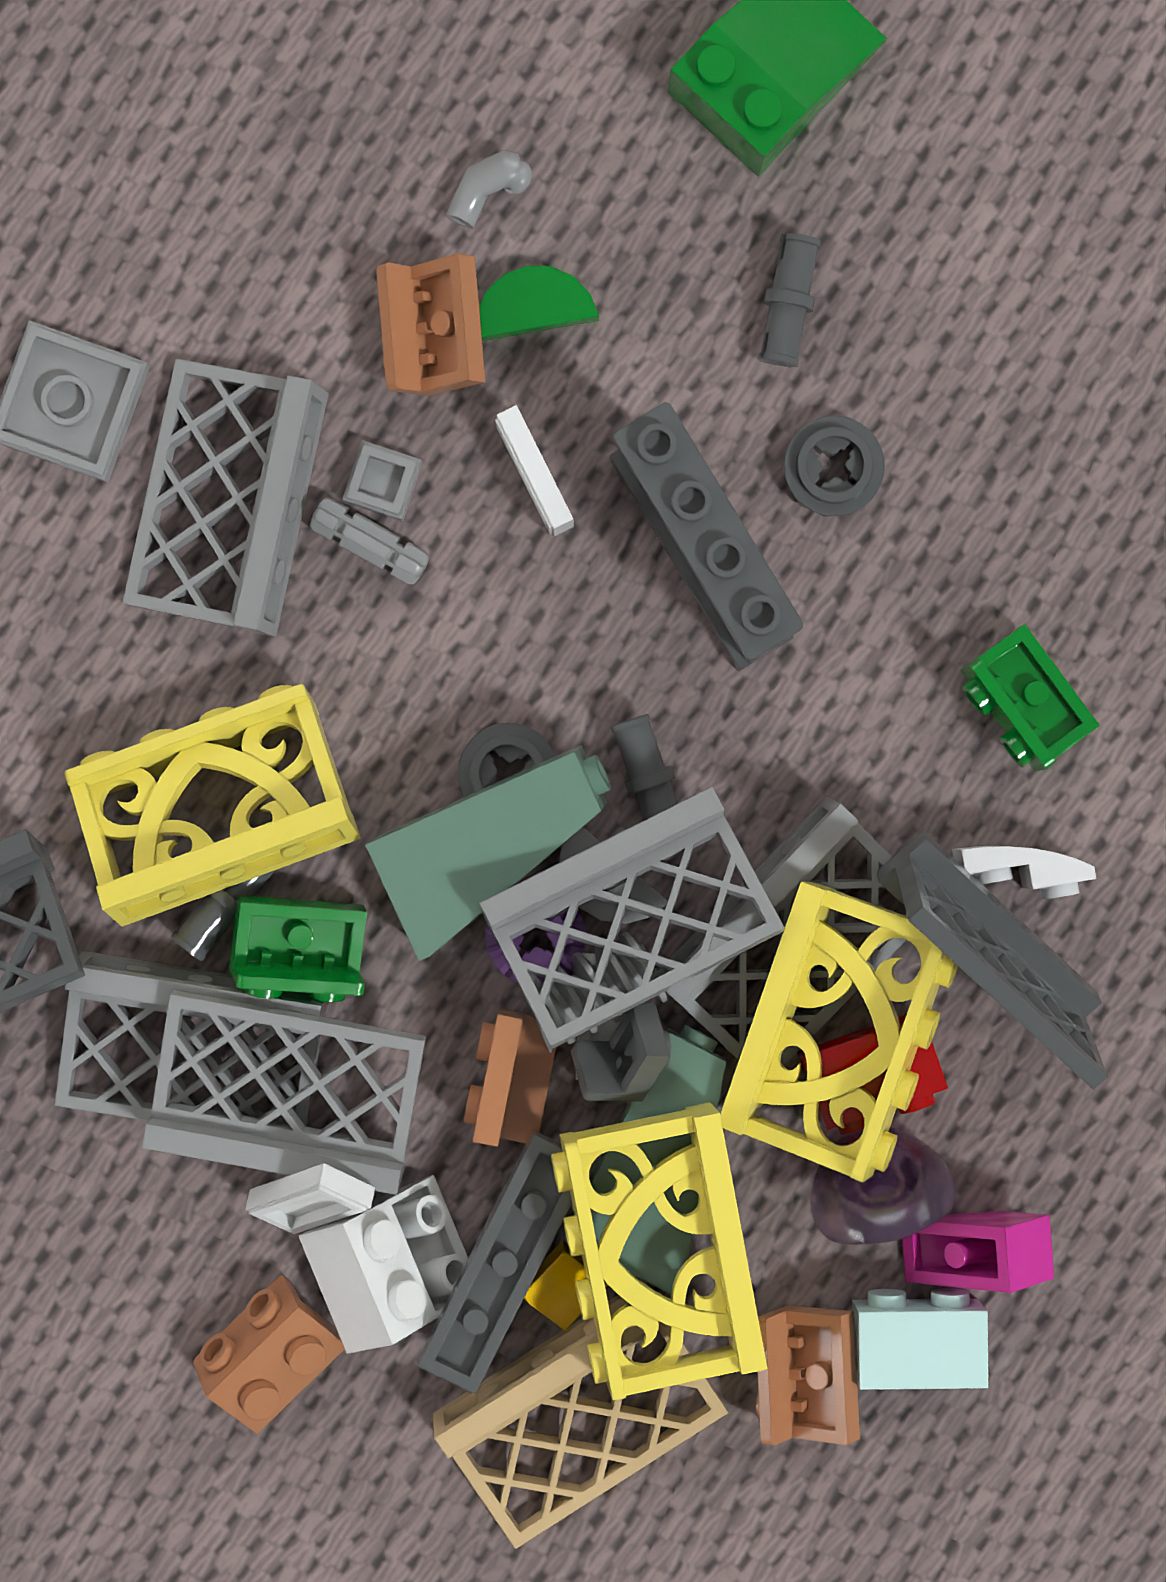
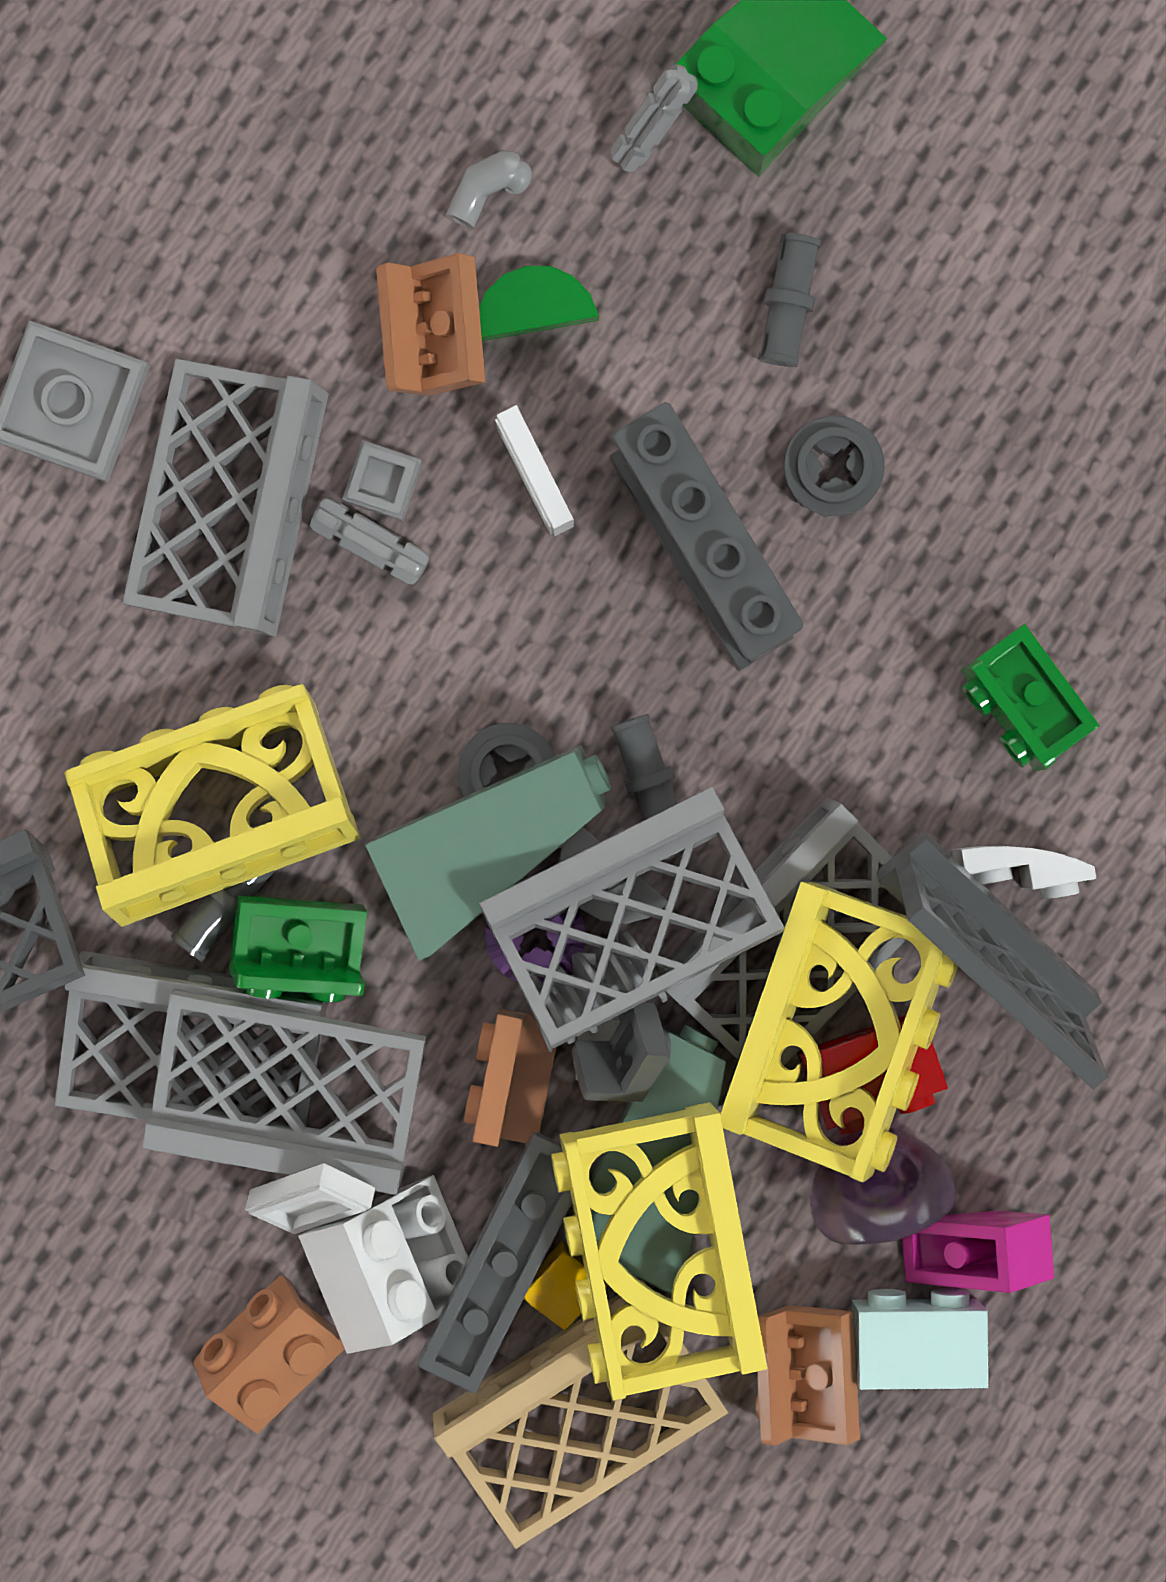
none -> light grey axle [611,64,697,172]

